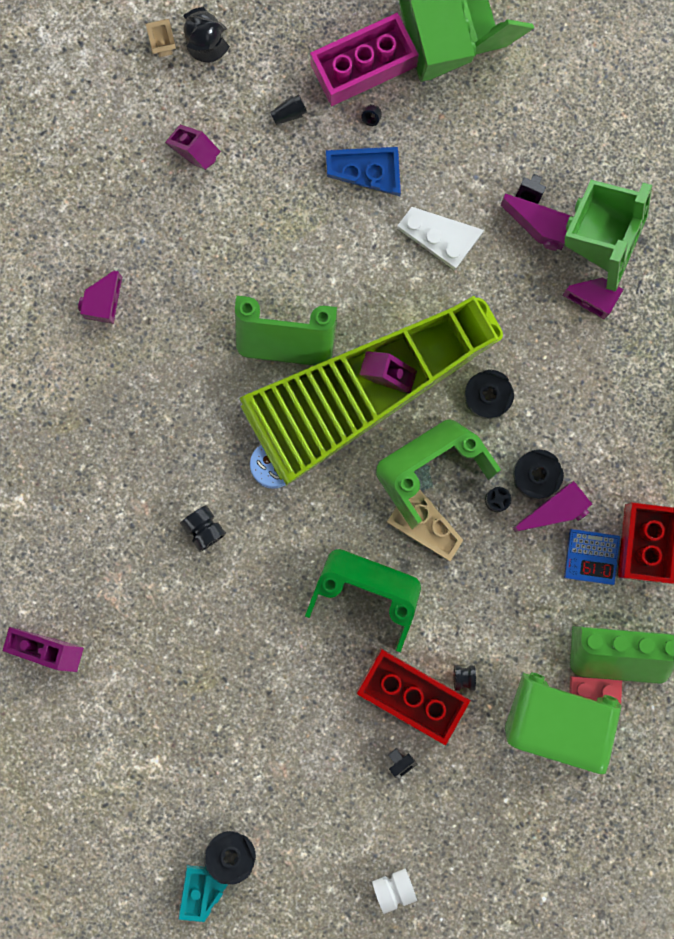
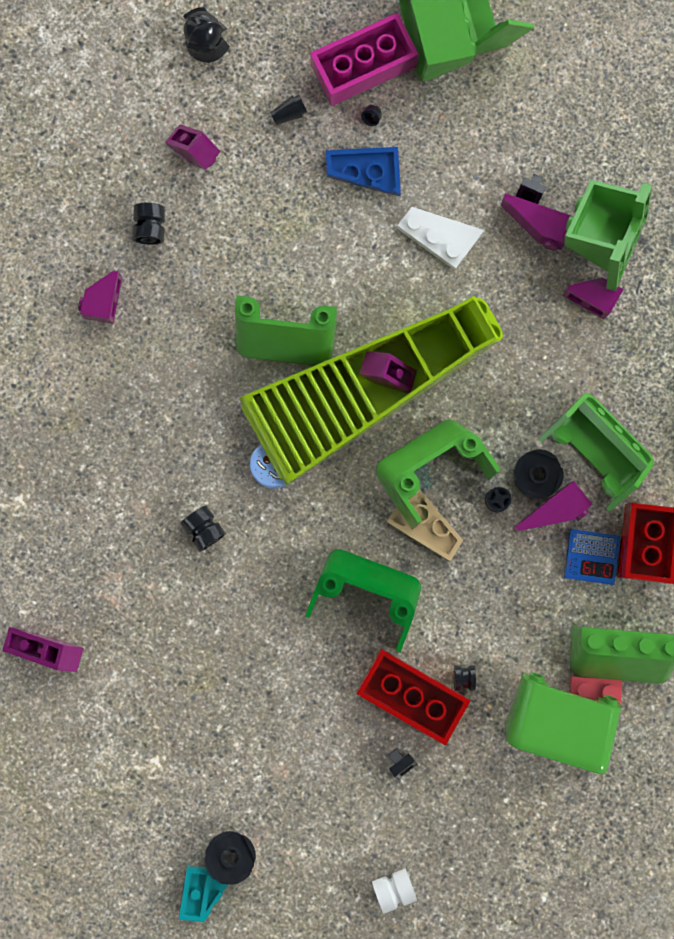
tan bracket [146,19,176,57] -> none
black plate [464,369,514,419] -> none
none -> black wheel [132,202,166,245]
none -> bright green windscreen [539,393,654,512]

